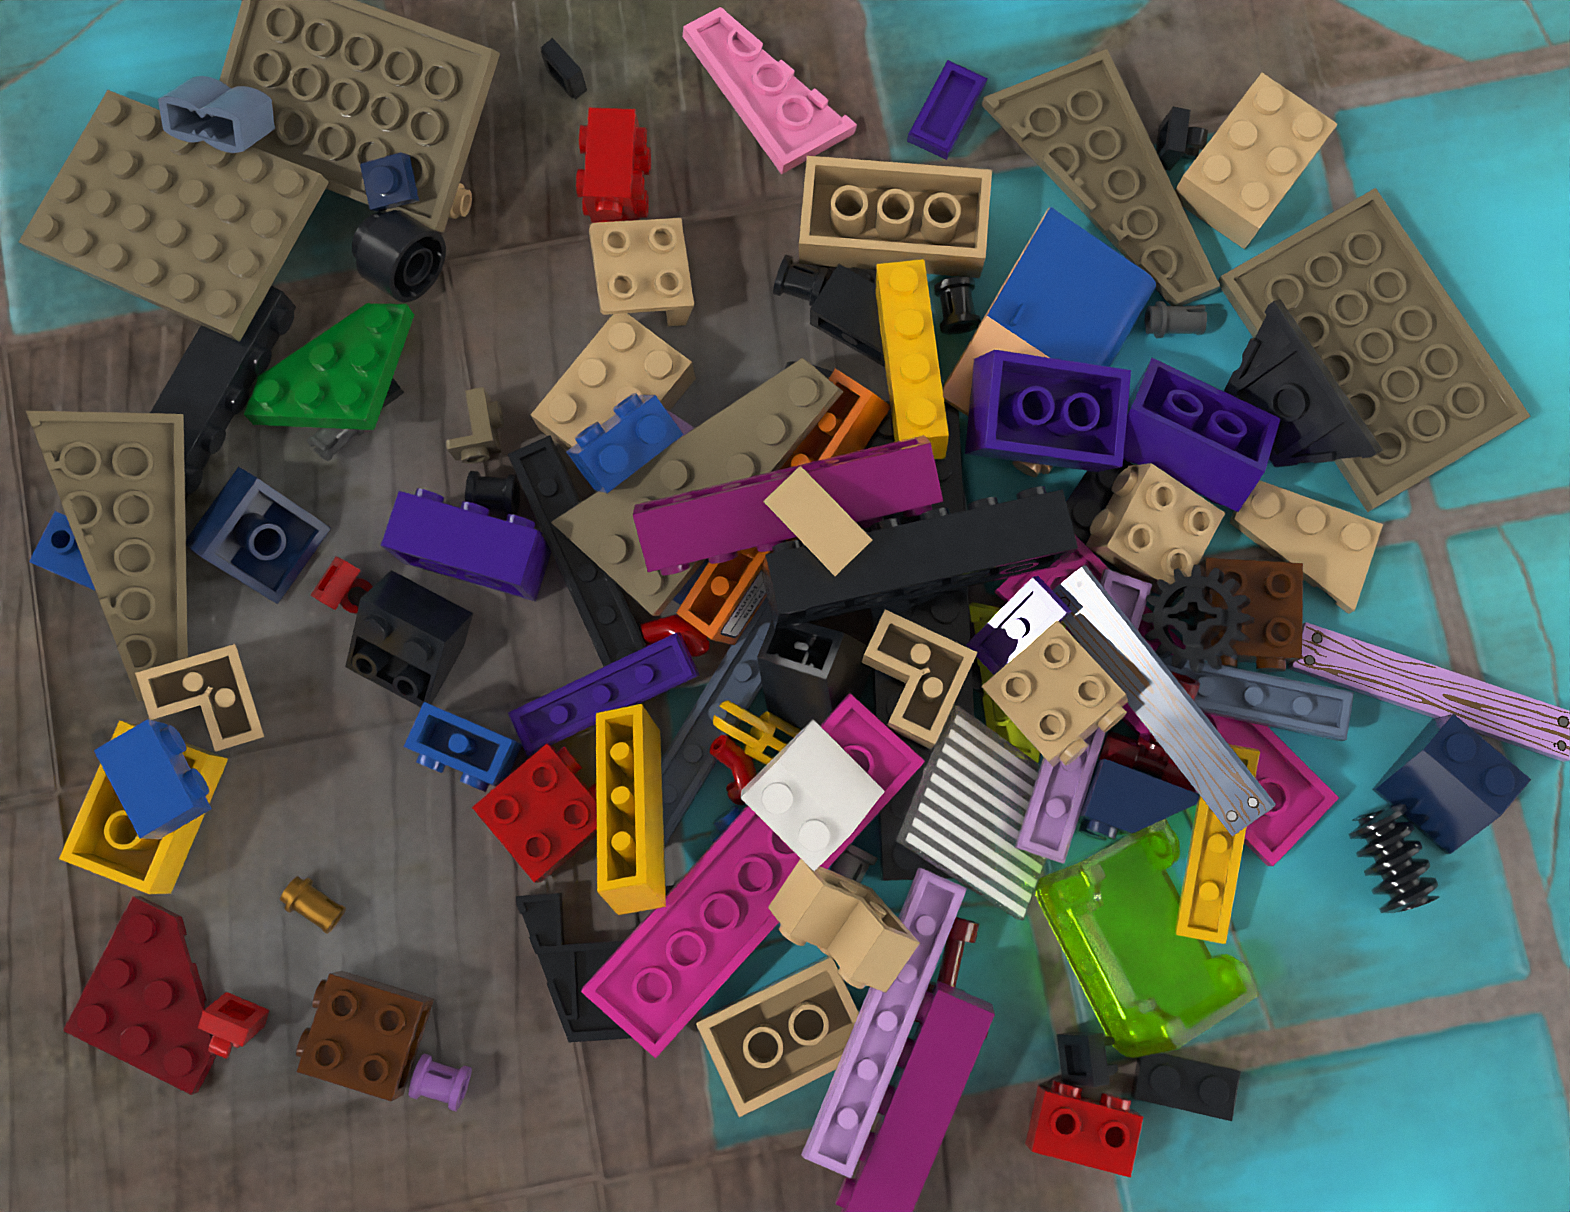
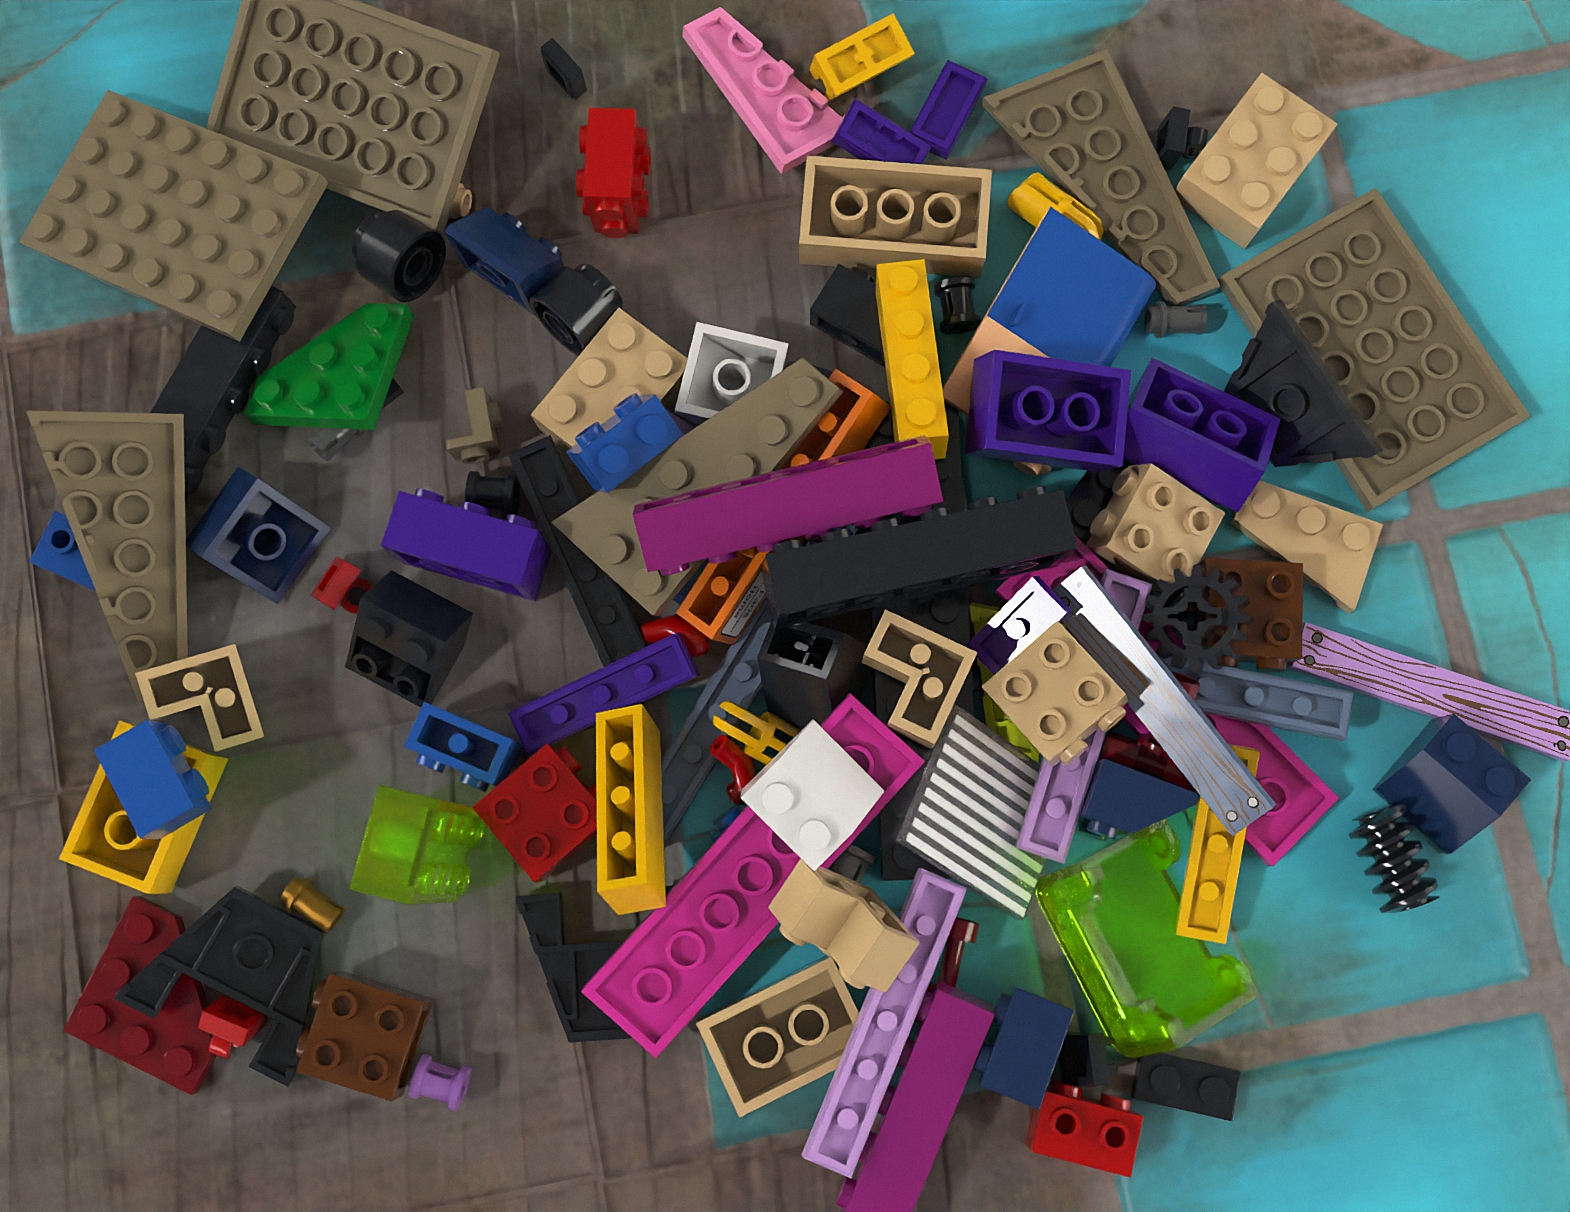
sand blue brick [158,76,275,153] -> none
dark blue plate [360,152,419,212] -> none
tan bracket [589,218,694,326] -> none
tan slope [763,466,872,576] -> none
black bush [773,254,830,306] -> none
none -> black wing [114,886,323,1087]
none -> clear neon green brick [349,785,484,905]
none -> dark blue slope [444,207,564,316]
none -> black piece [529,264,623,356]
none -> white slope [675,322,789,425]
none -> yellow hinge [809,13,915,101]
none -> dark purple plate [831,98,932,164]
none -> dark blue slope [974,986,1074,1110]
none -> yellow arm [1007,172,1103,241]

